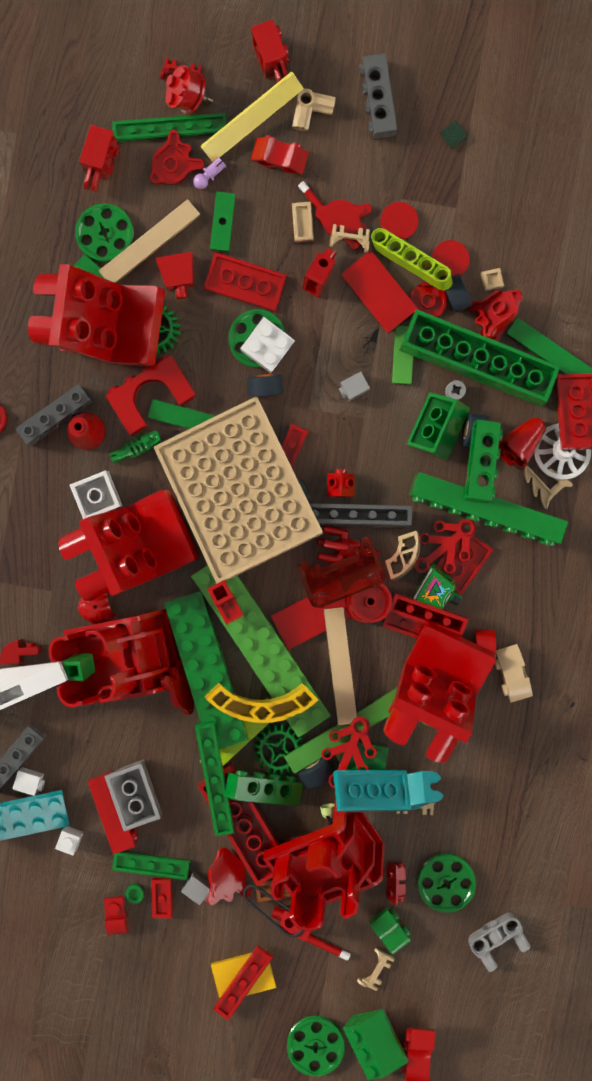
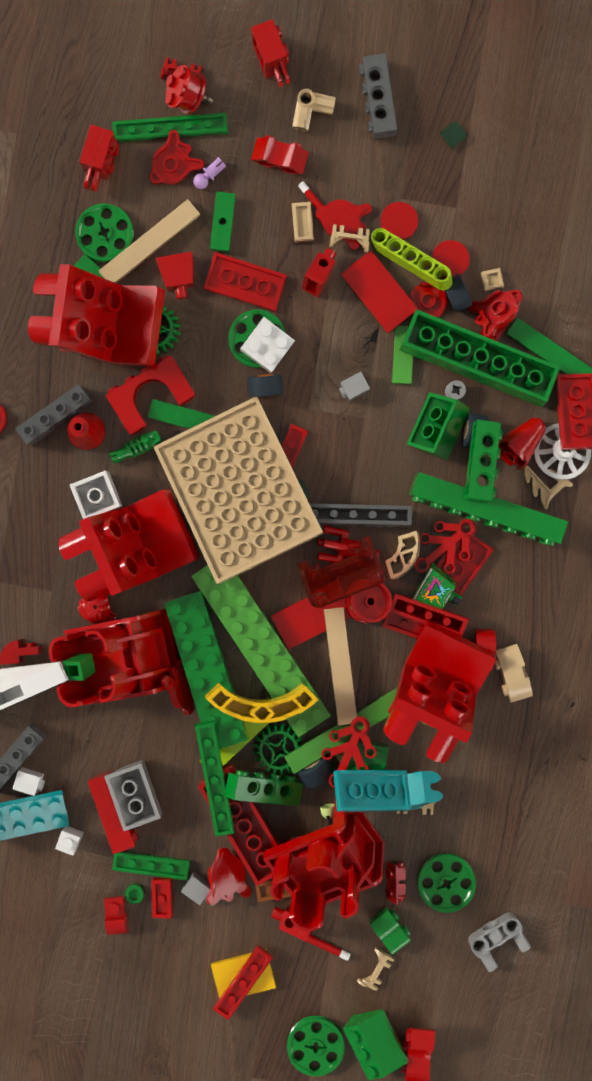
light yellow tile [201,71,304,162] -> none
red brick [207,580,244,625] -> none
black piece [243,884,303,937] -> none
red brick [327,469,355,497] -> none

